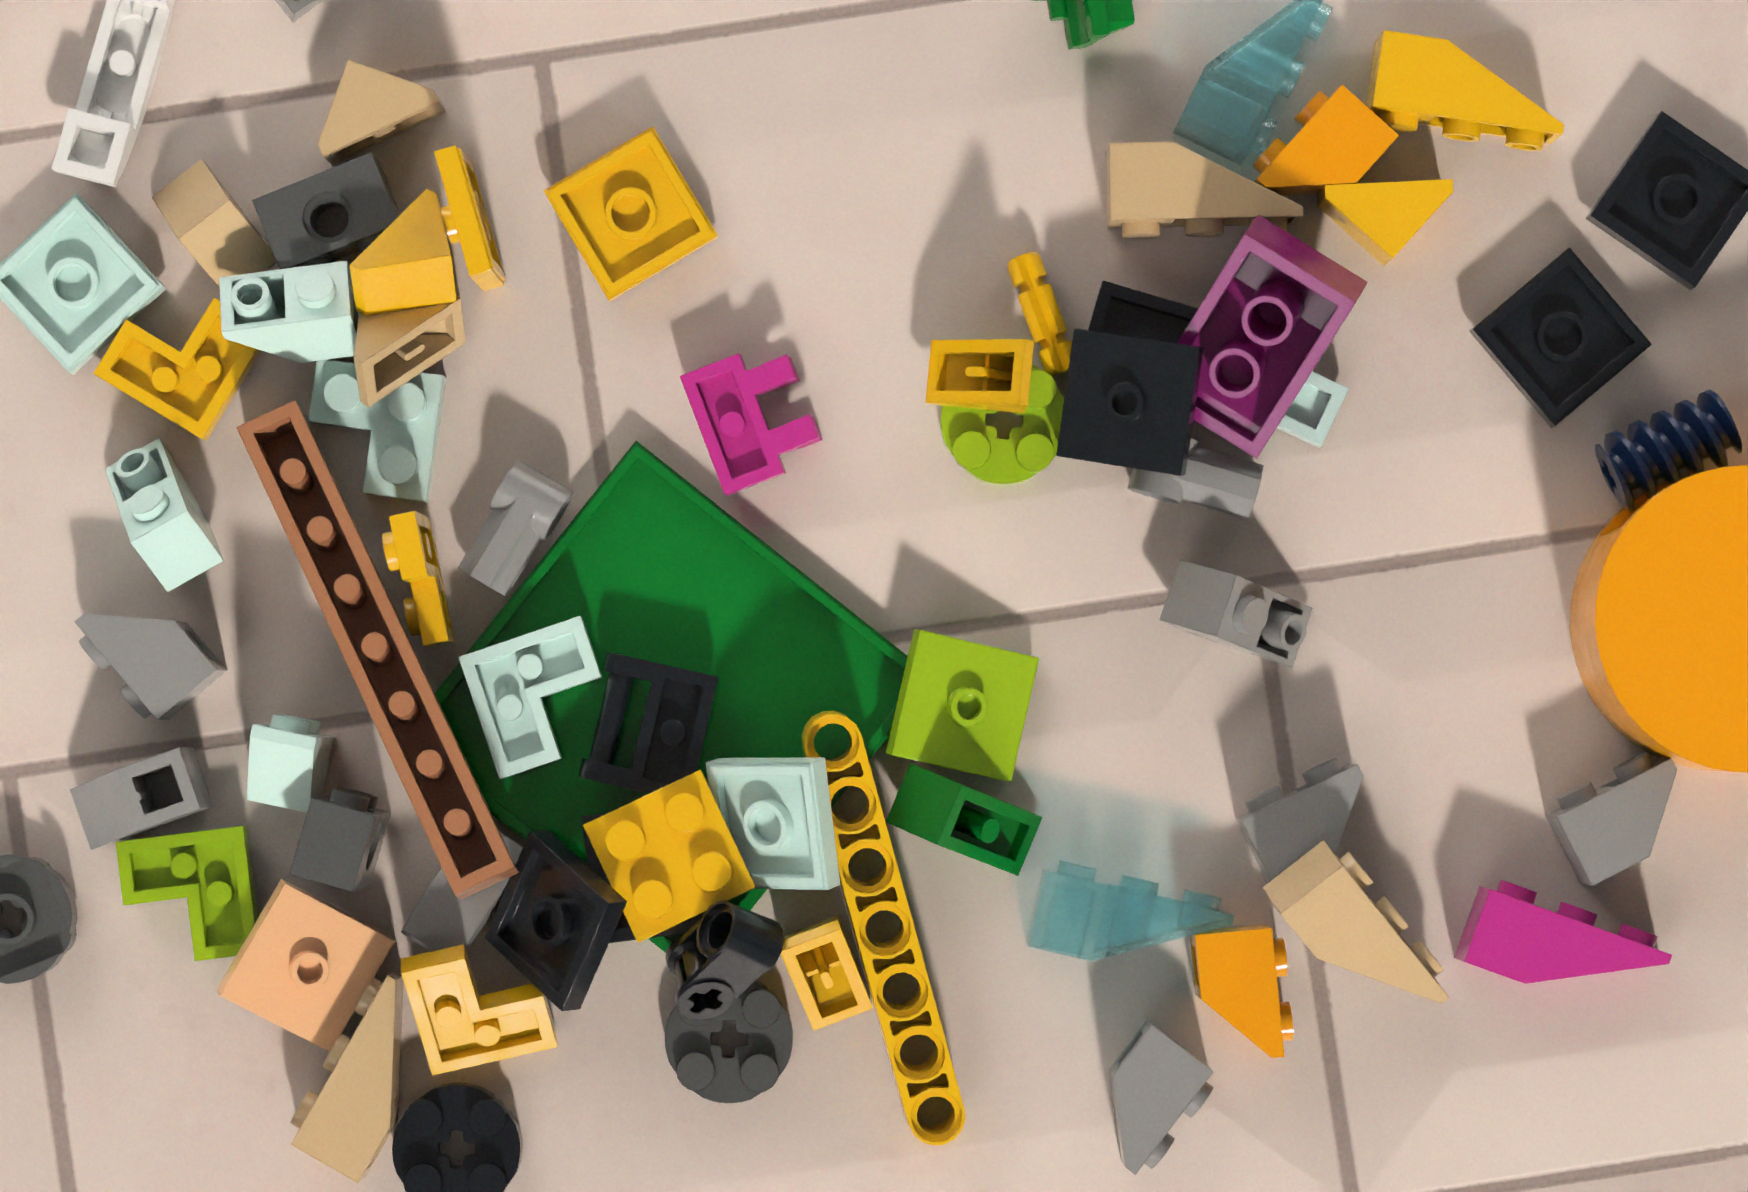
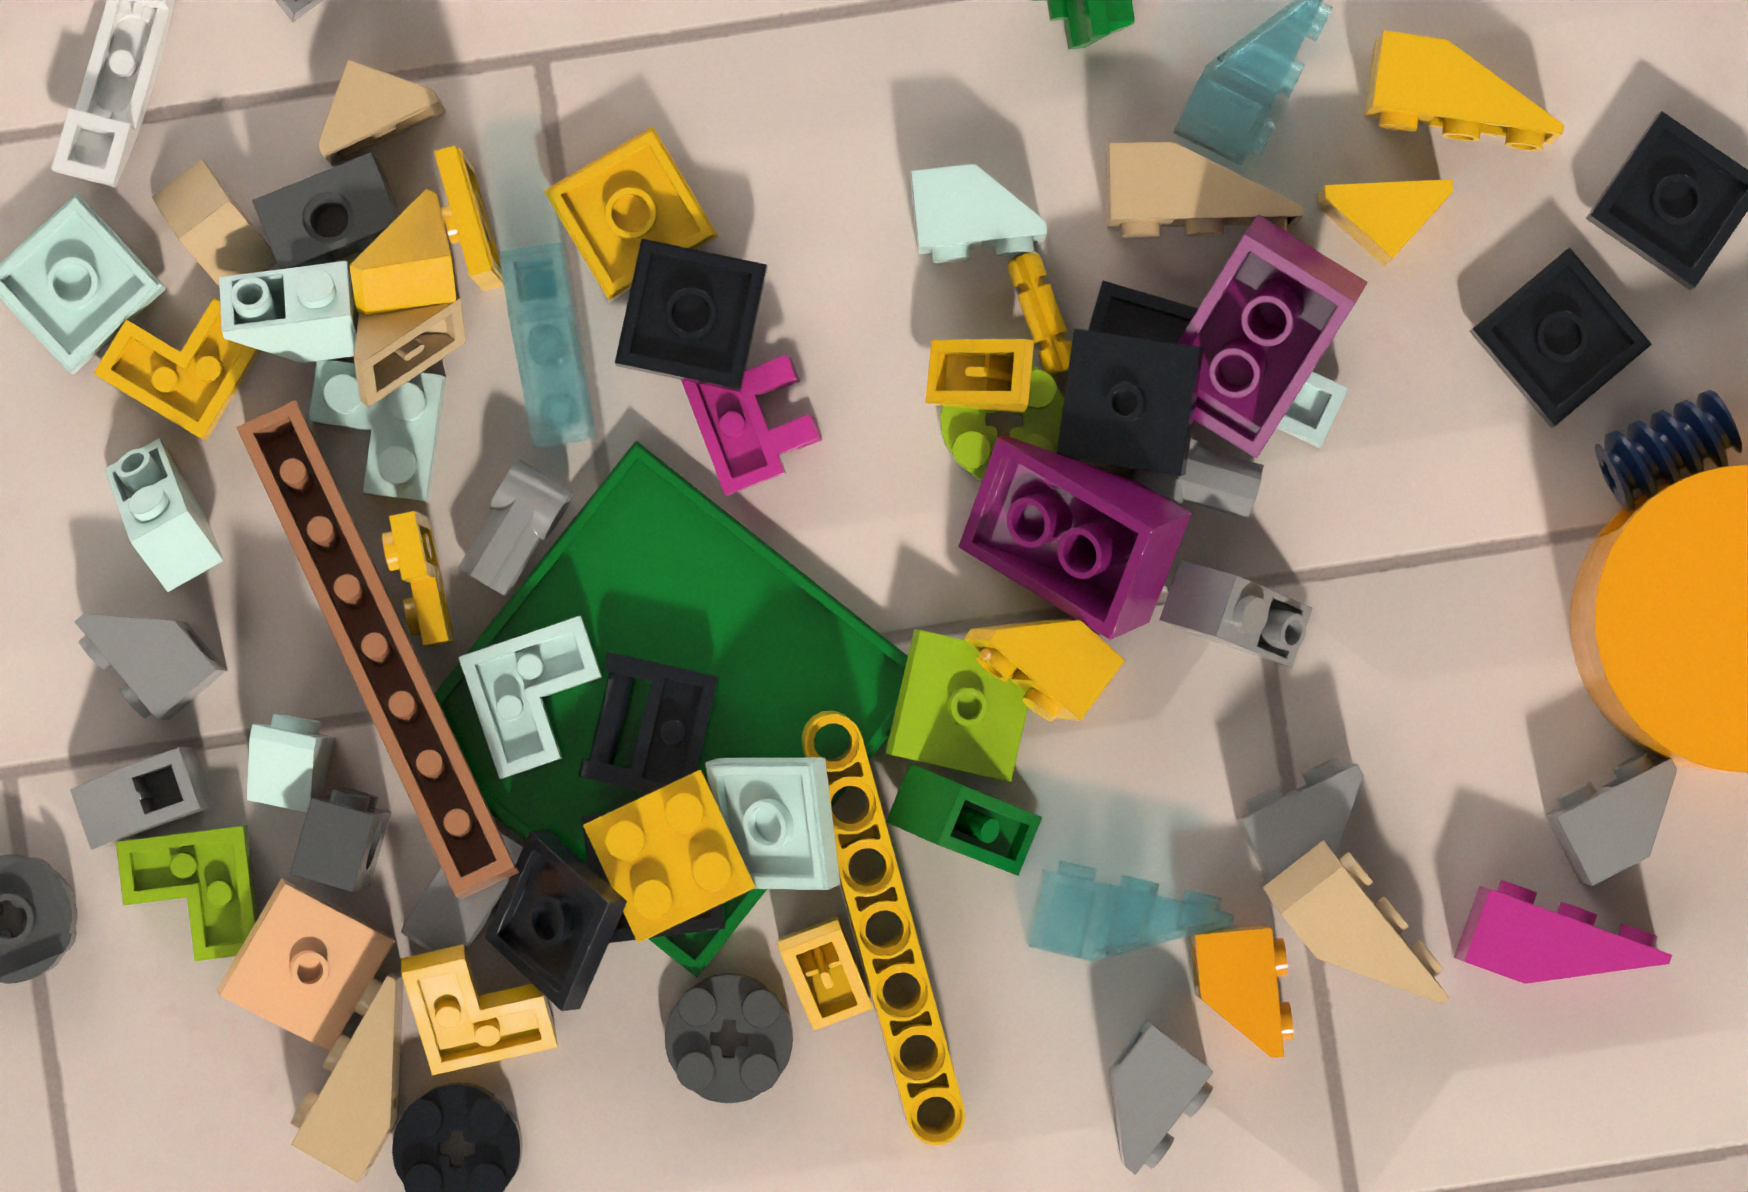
black piece [665,900,784,1020] -> none
light orange slope [1252,84,1399,195] -> none
none -> clear light blue slope [499,242,597,448]
none -> black plate [615,239,768,392]
none -> light aqua slope [911,164,1047,263]
none -> magenta slope [958,435,1192,640]
none -> yellow slope [964,619,1125,722]

